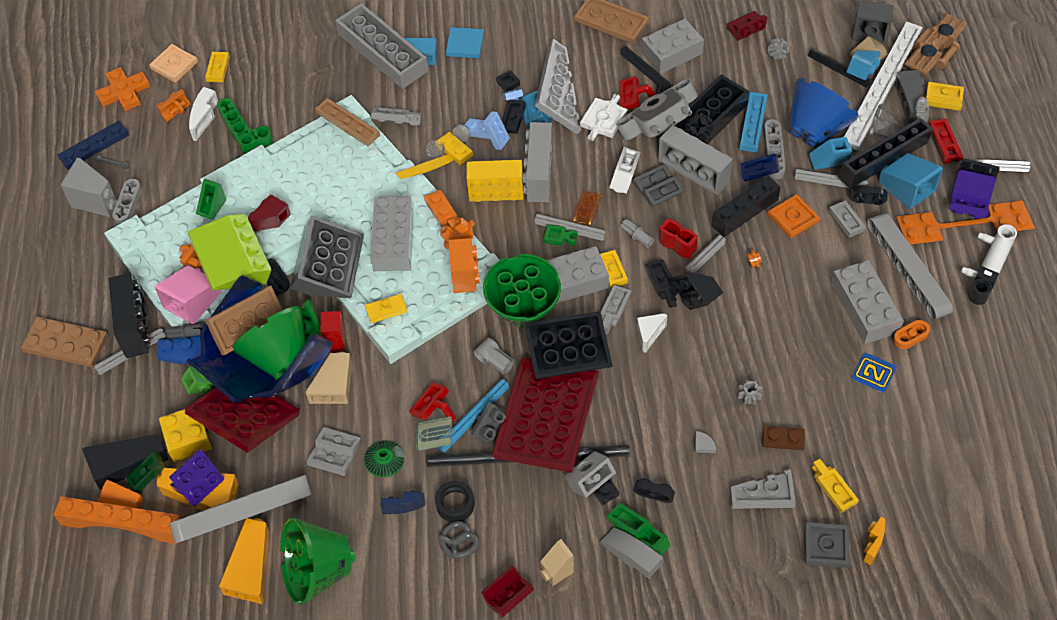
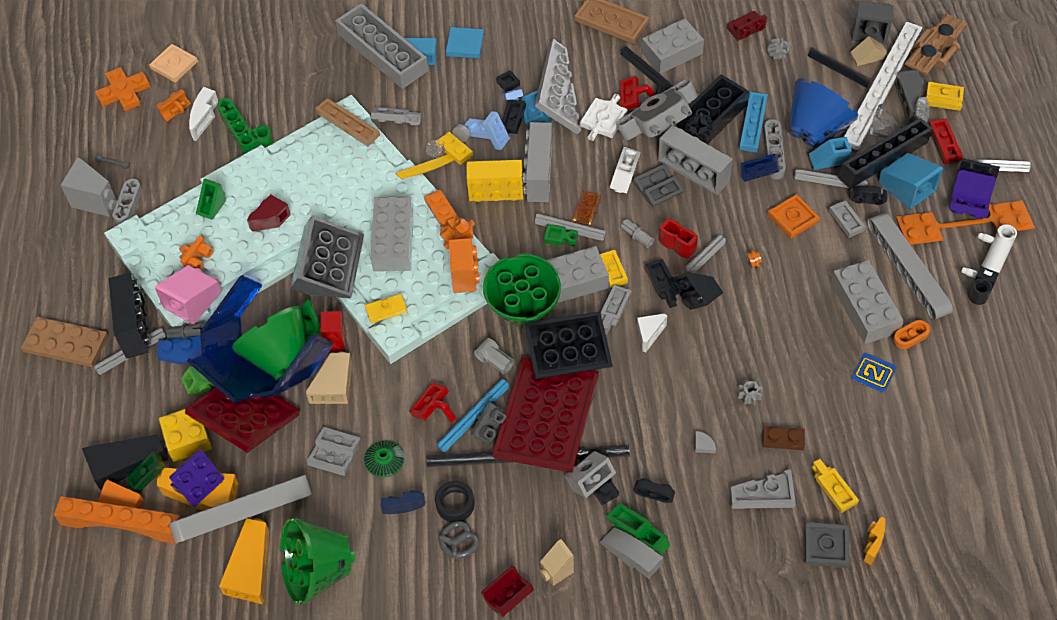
dark blue plate [57,121,129,170] -> none
lime slope [187,214,271,291] -> none
yellow plate [205,52,230,82] -> none
medium nougat plate [205,286,282,355] -> none
black plate [267,259,290,295] -> none
clear light blue piece [415,417,454,451] -> none
black brick [711,176,781,237] -> none
dark azure slope [847,51,881,80] -> none

